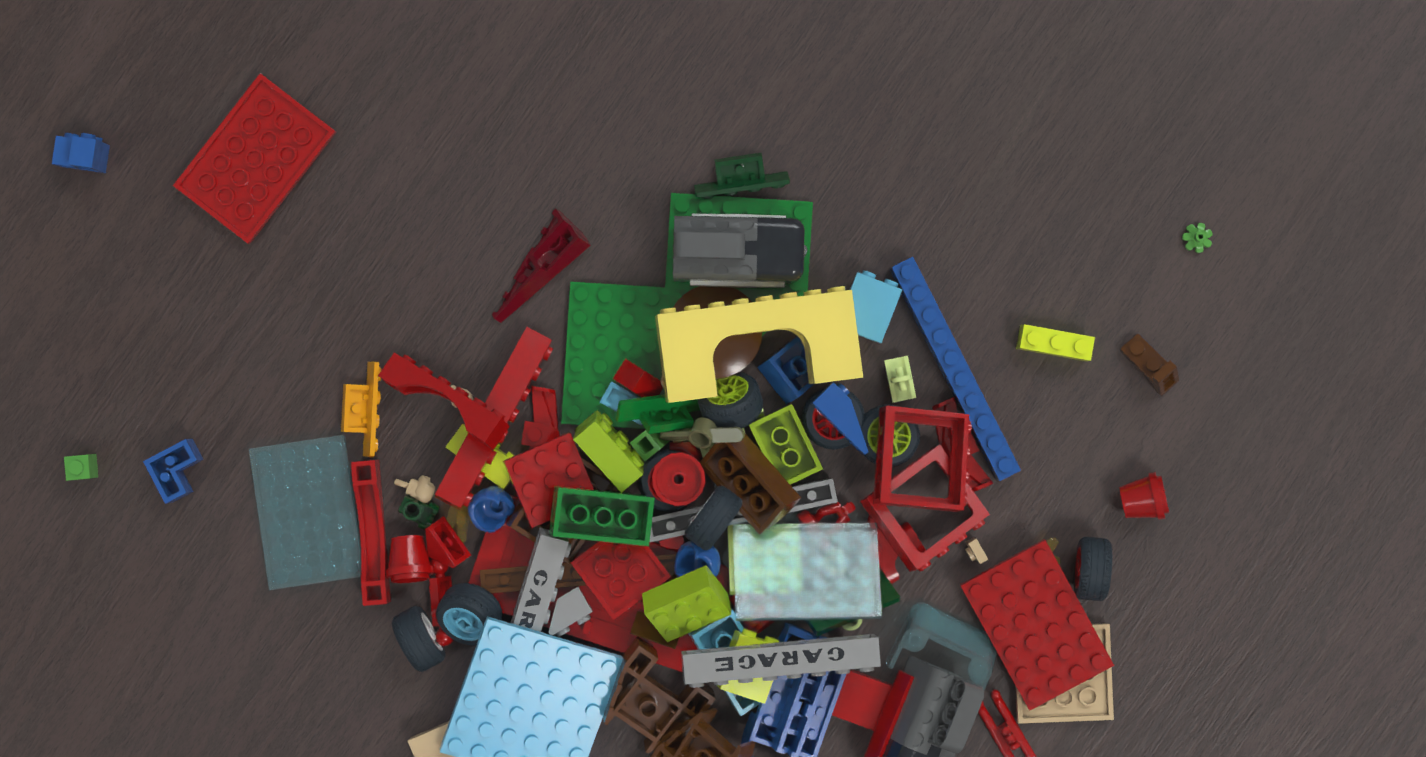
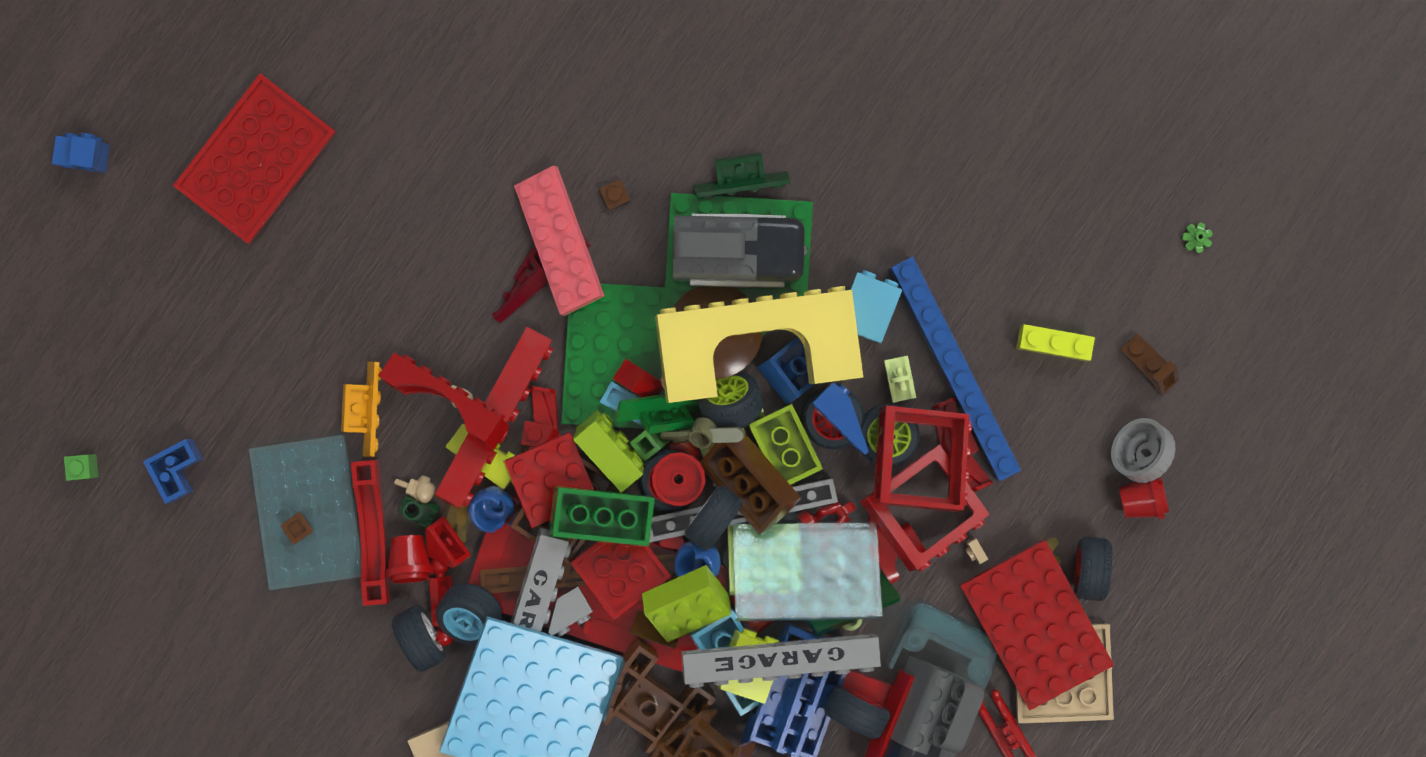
none -> reddish brown plate [280,511,315,545]
none -> coral plate [514,165,604,316]
none -> reddish brown plate [599,179,630,211]
none -> black wheel [824,685,890,739]
none -> light grey piece [1111,418,1176,483]

